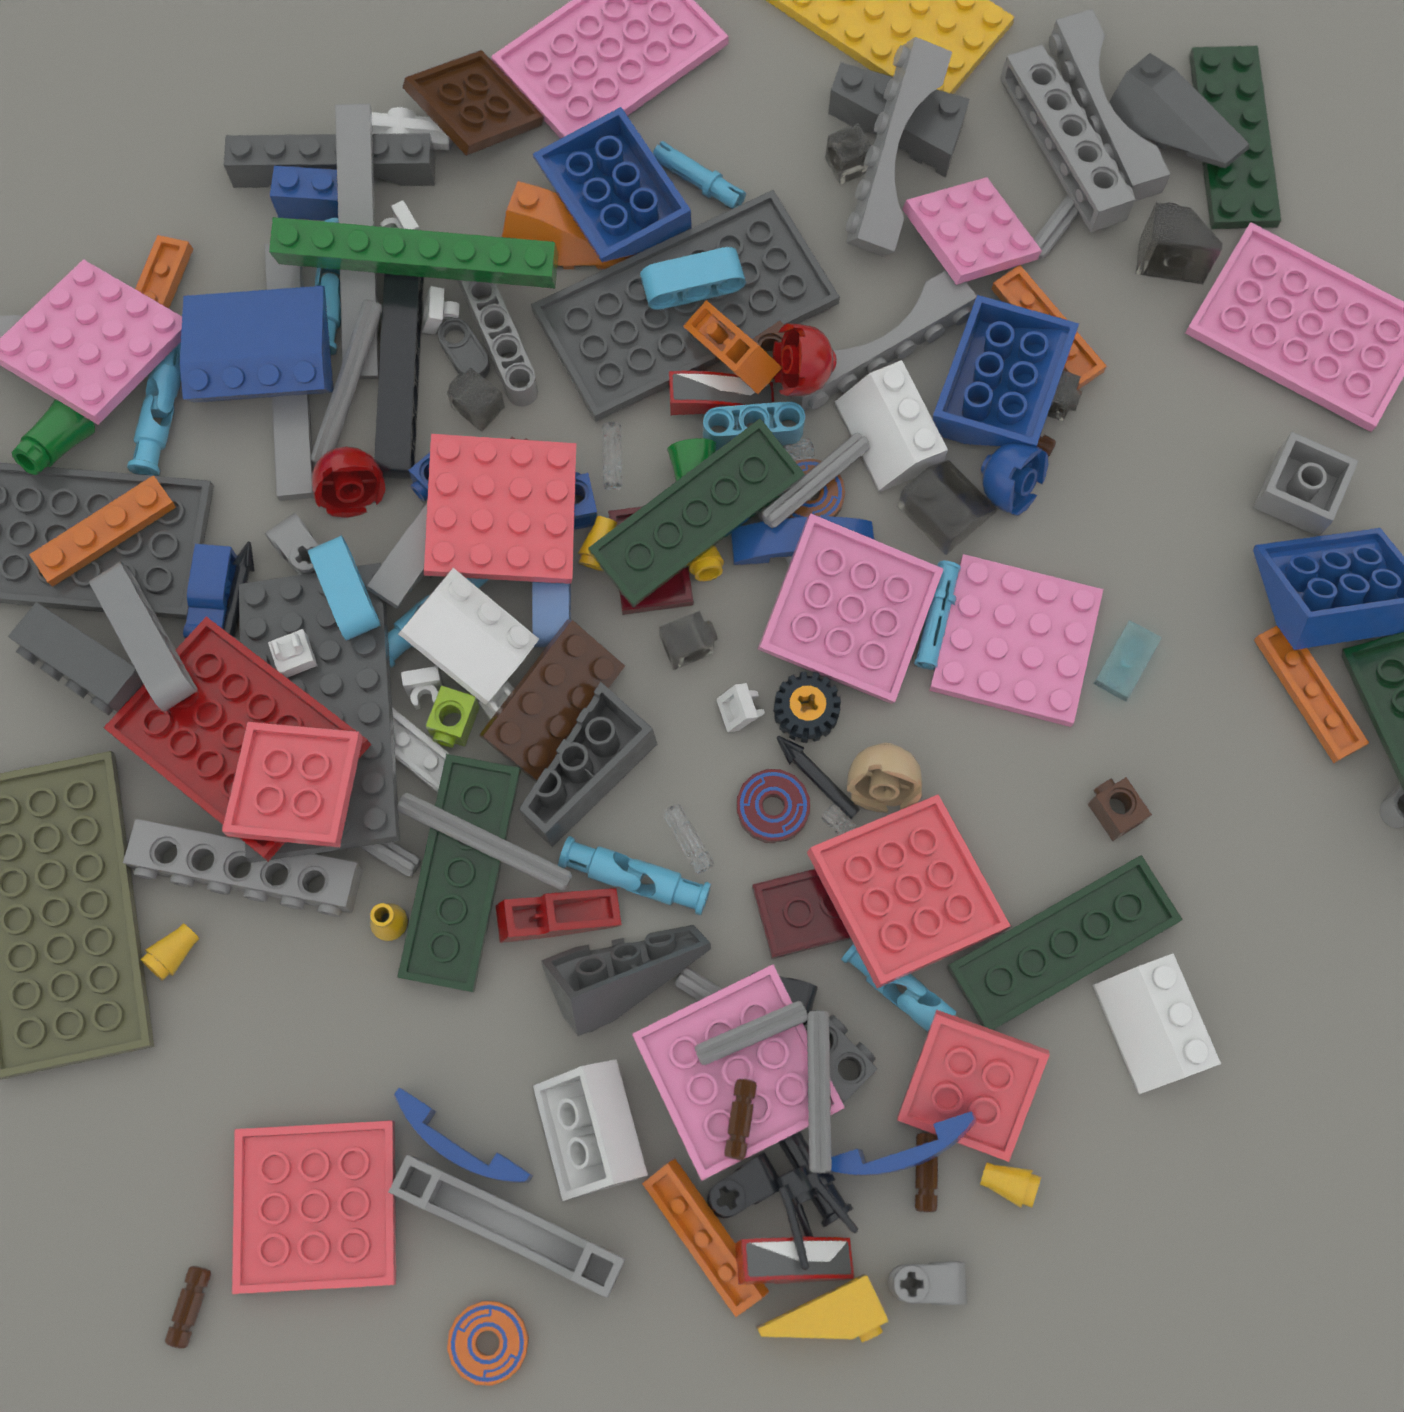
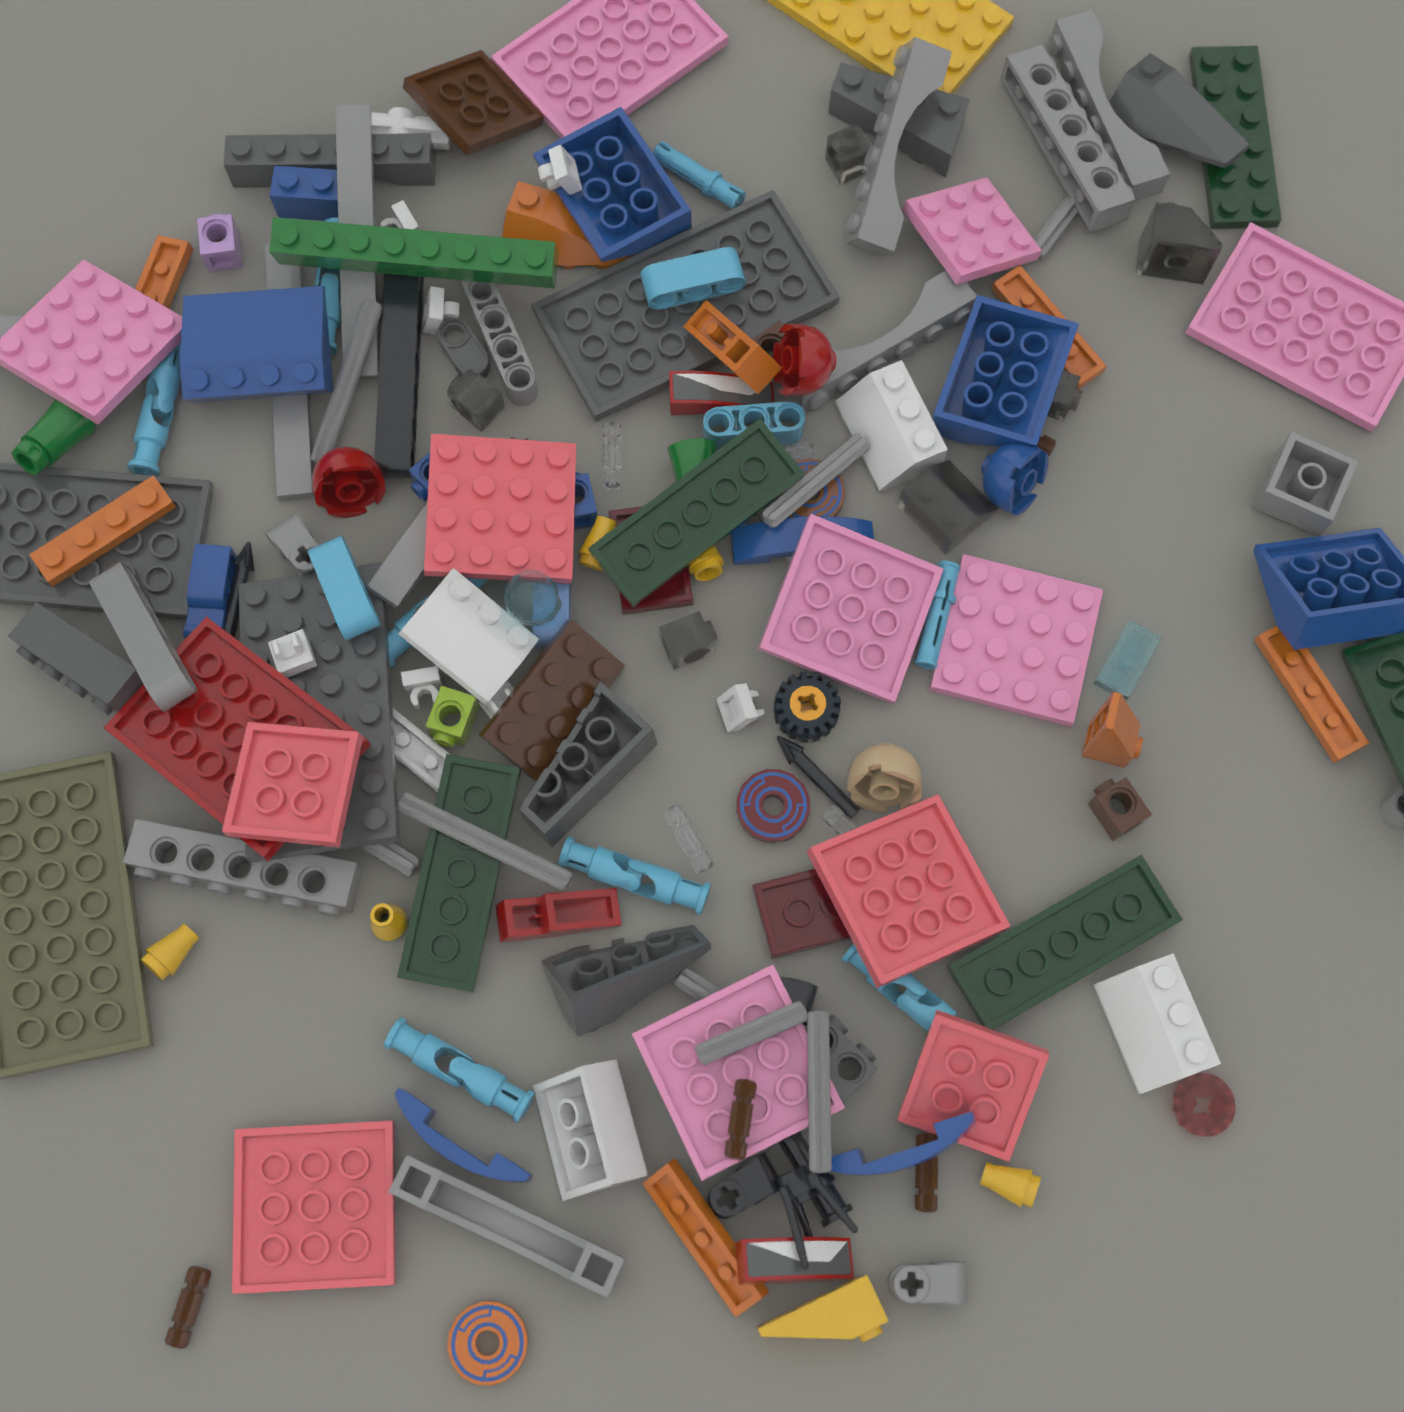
none -> lavender brick [197,214,243,272]
none -> medium azure piece [384,1017,535,1124]
none -> clear light blue hair [504,569,562,626]
none -> white tile [538,145,582,195]
none -> orange slope [1081,691,1143,768]
none -> clear red gear [1172,1073,1236,1137]

